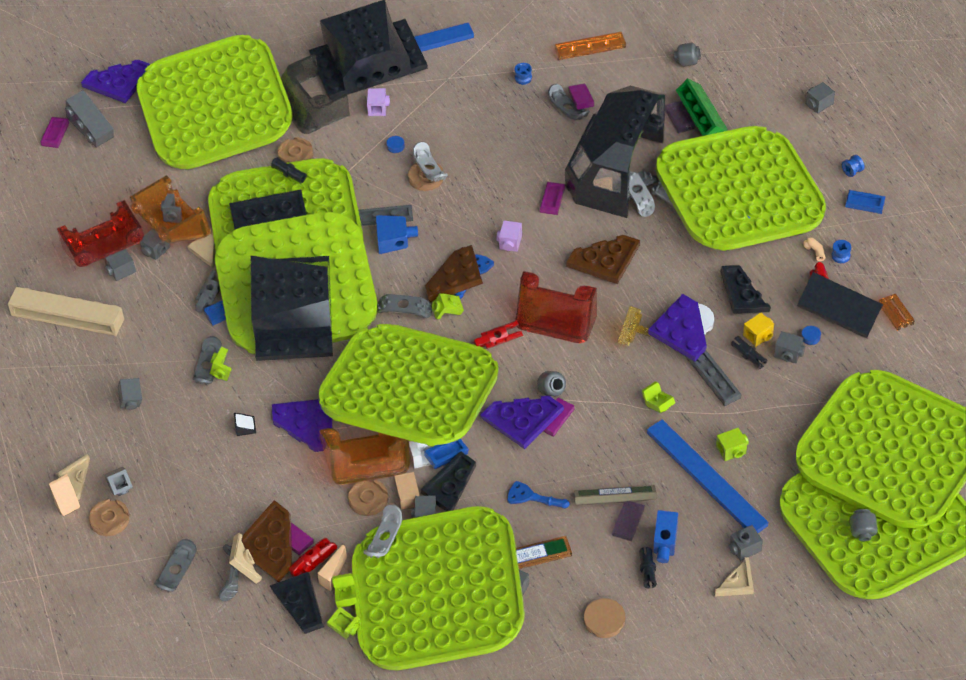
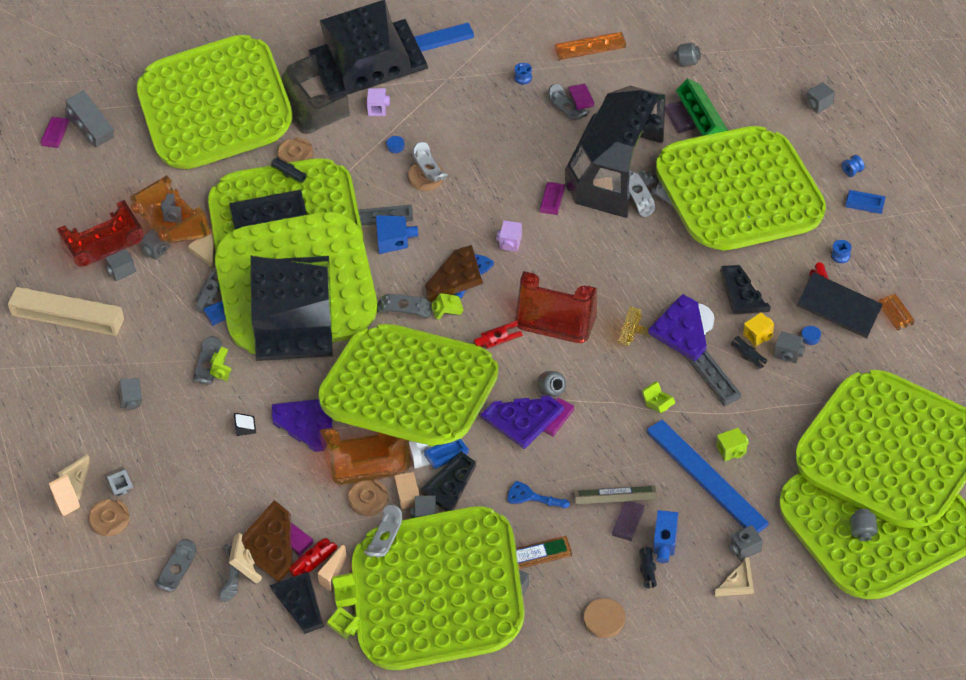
dark purple plate [81,60,150,103] -> none
reddish brown plate [566,235,640,284] -> none
light nougat arm [803,237,826,261] -> none

